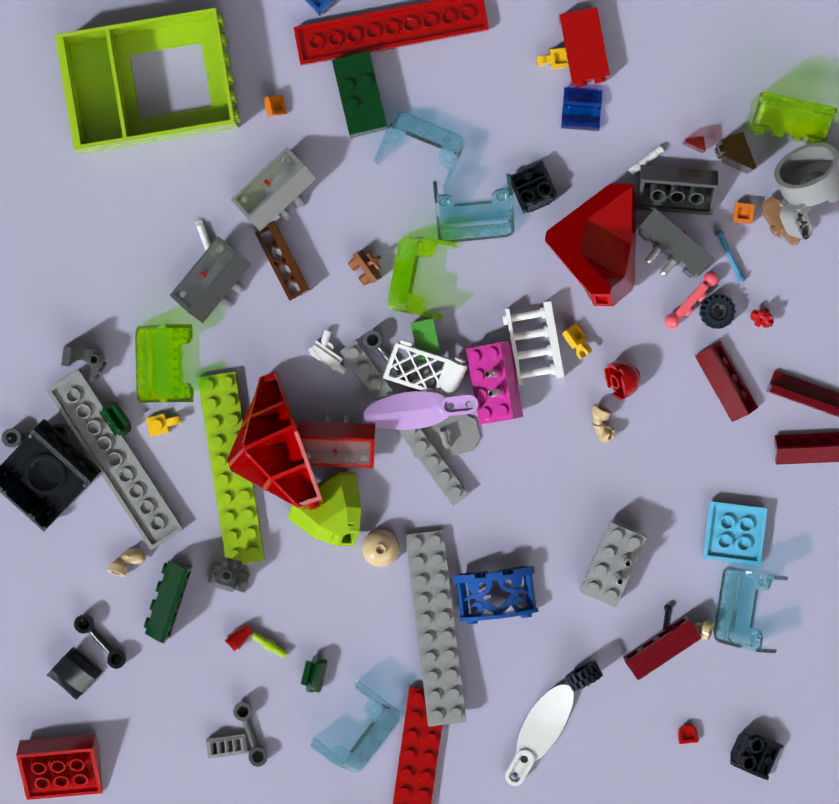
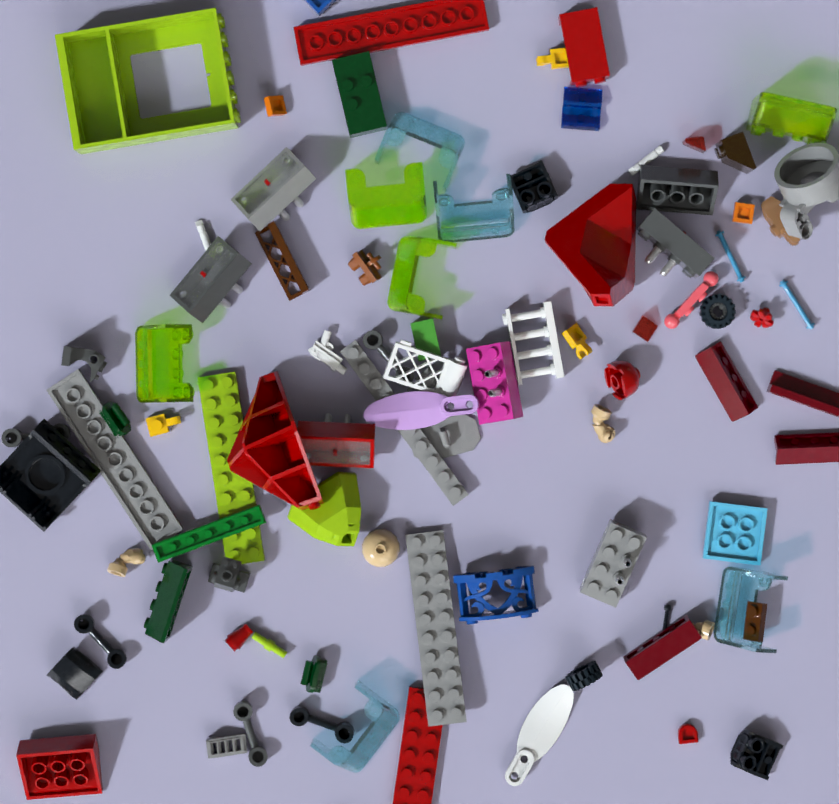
none -> green tile [152,504,266,563]
none -> black piece [289,706,354,744]
none -> clear neon green windscreen [345,162,427,229]
none -> clear red slope [632,315,658,342]
none -> reddish brown plate [743,601,767,642]
none -> dark azure axle [779,280,815,330]

